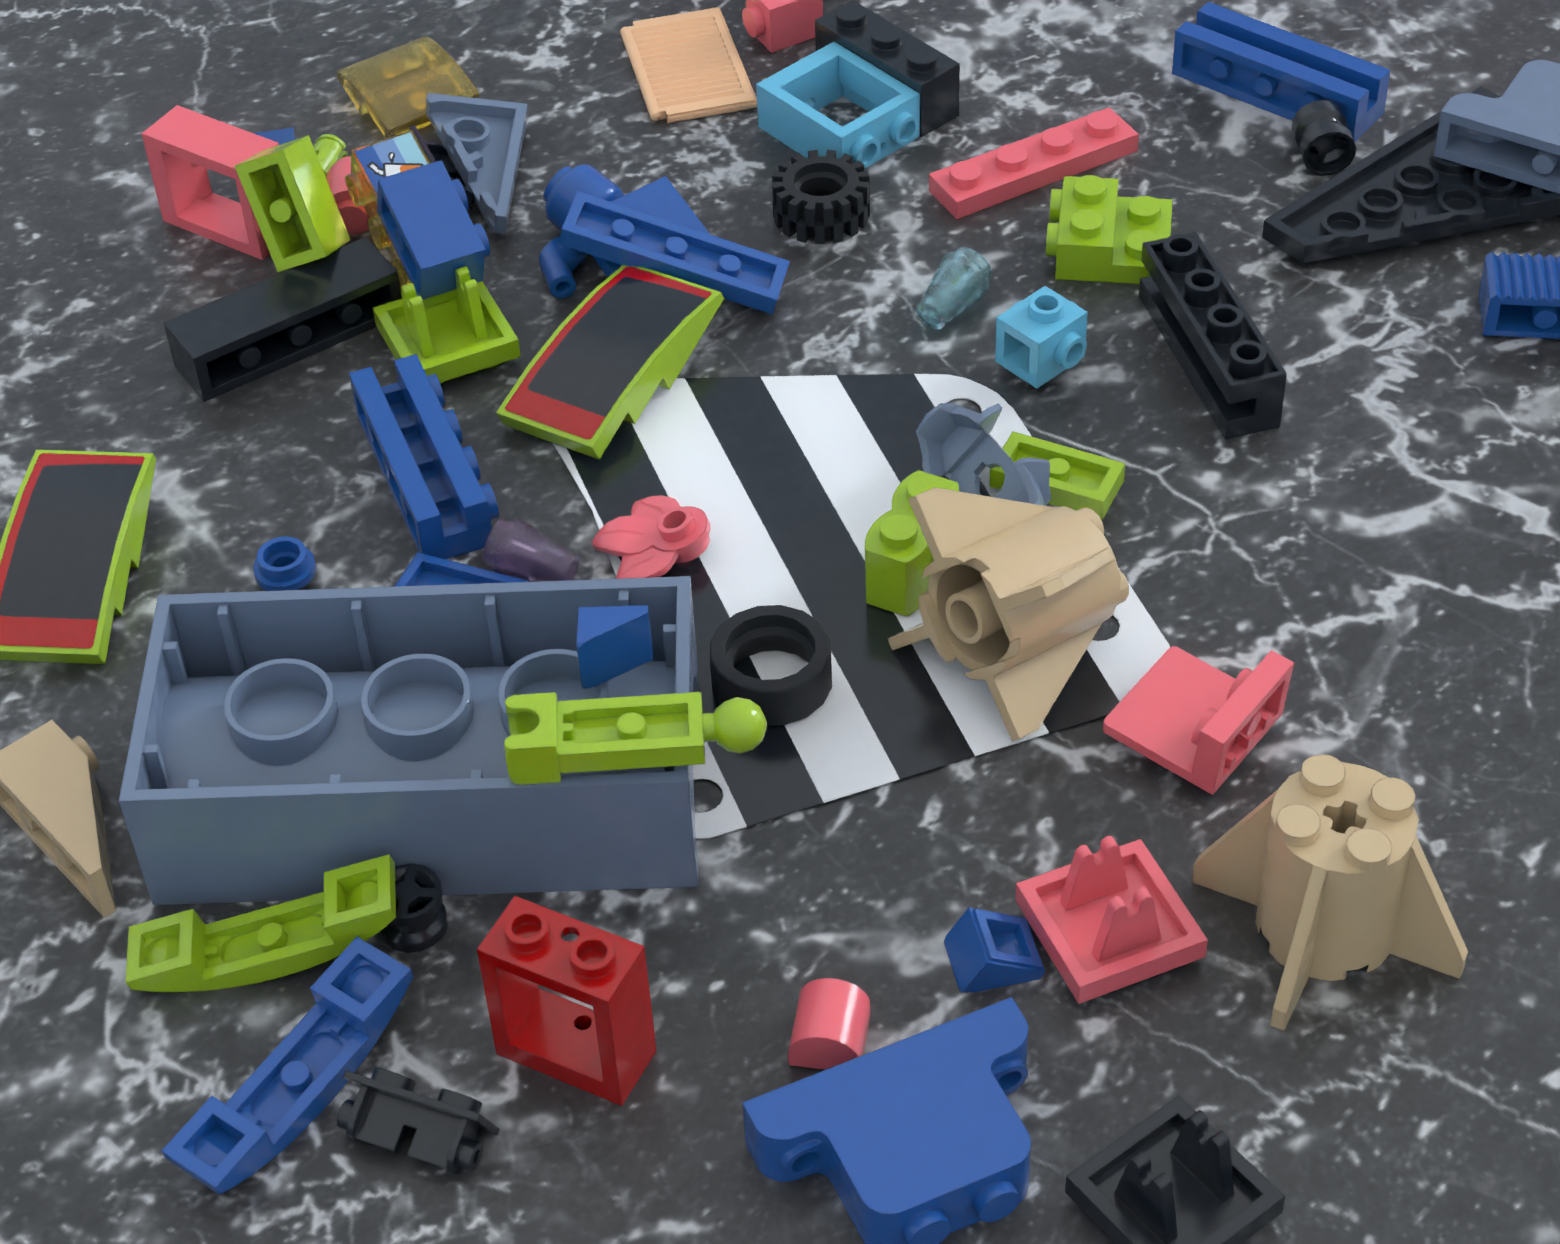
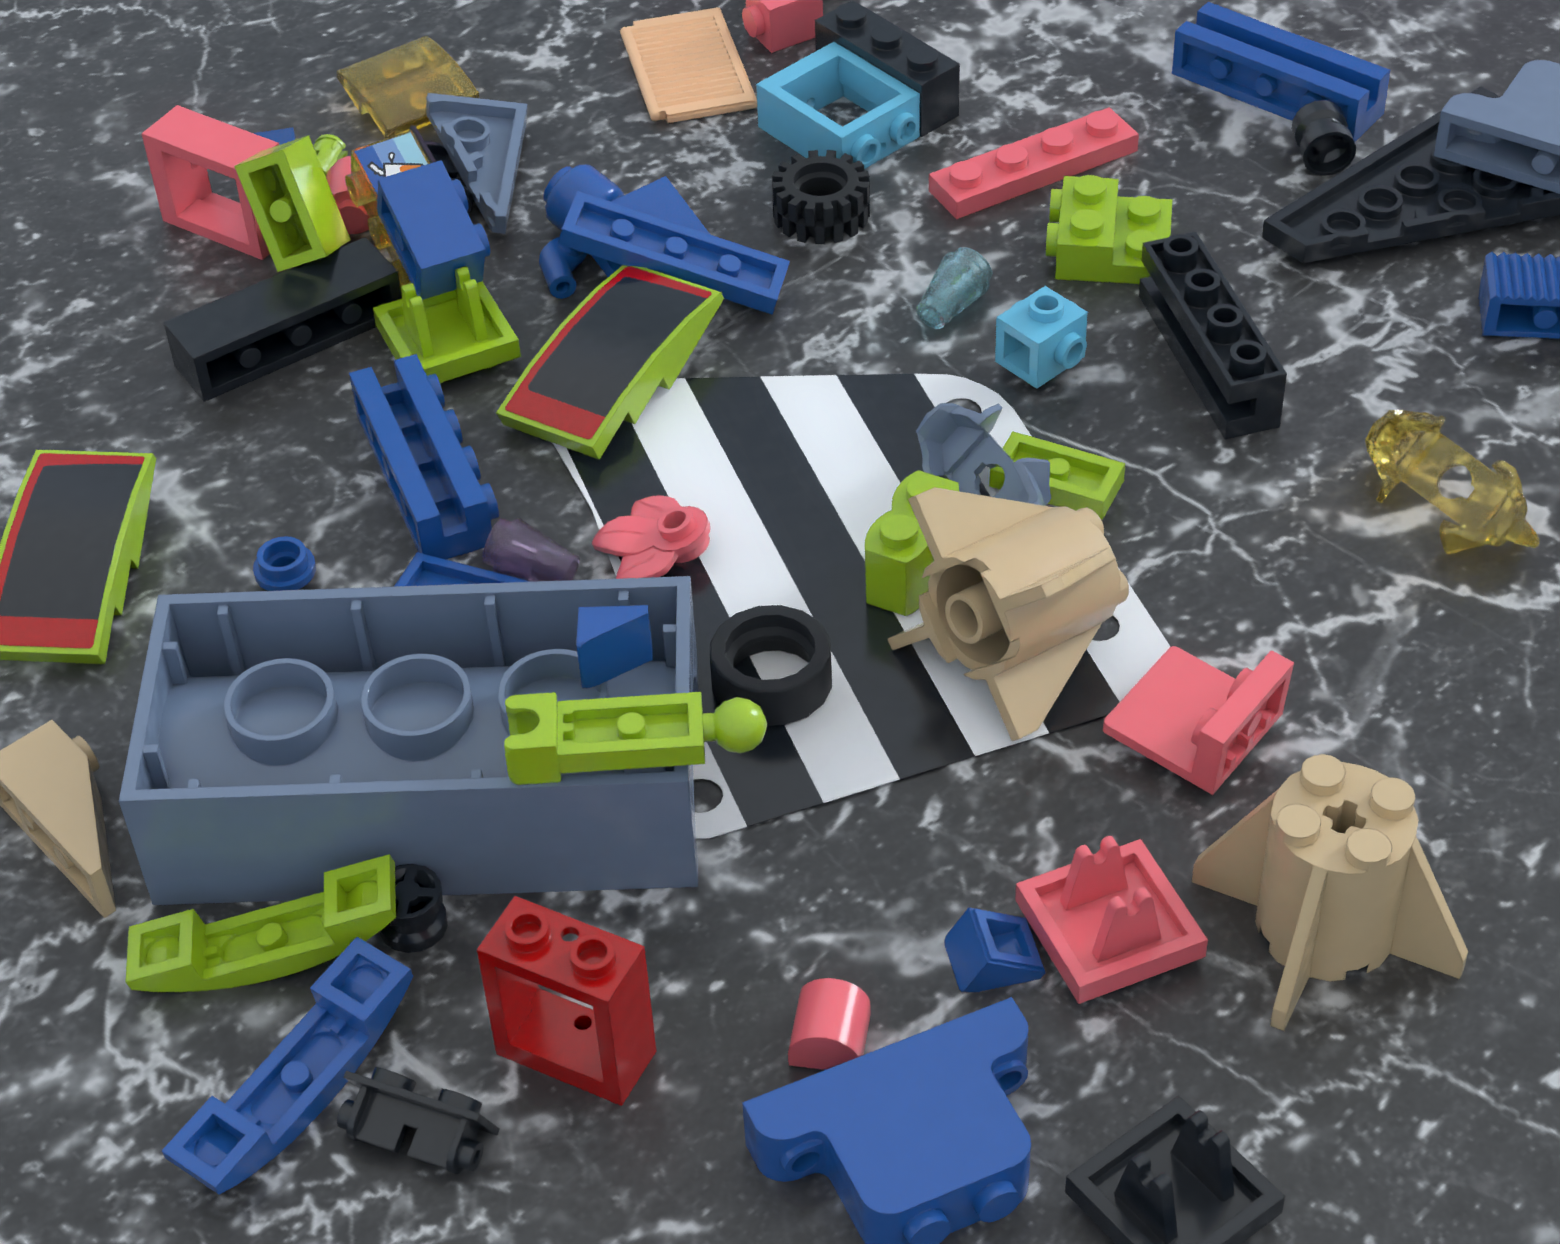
none -> clear yellow piece [1365,410,1540,554]

